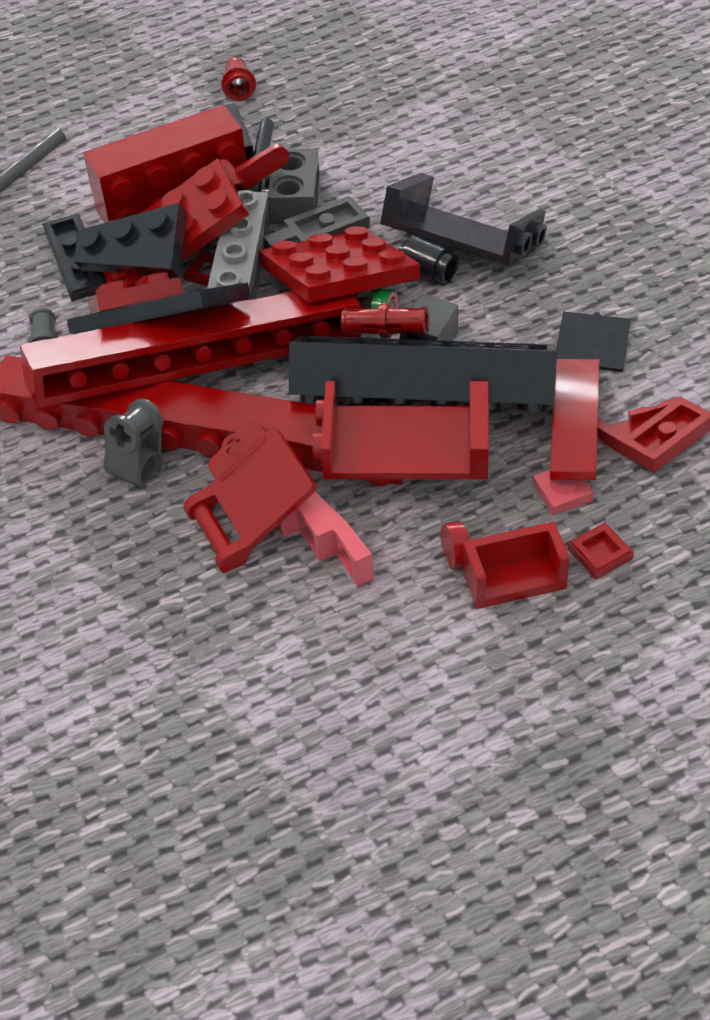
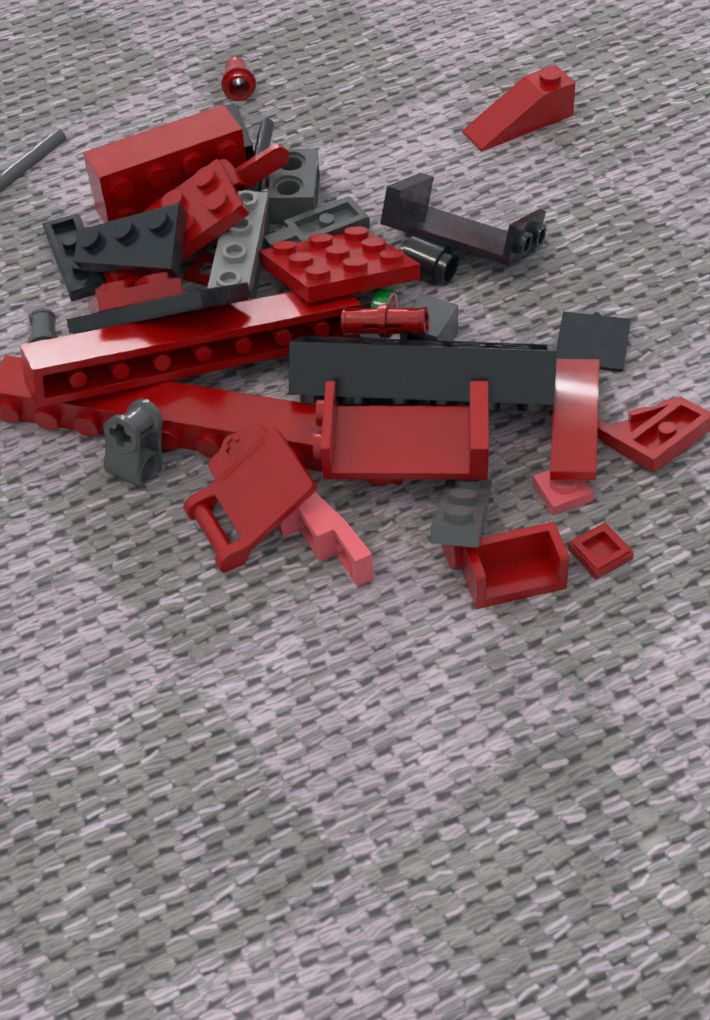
none -> dark grey plate [430,479,492,548]
none -> red slope [462,64,576,152]

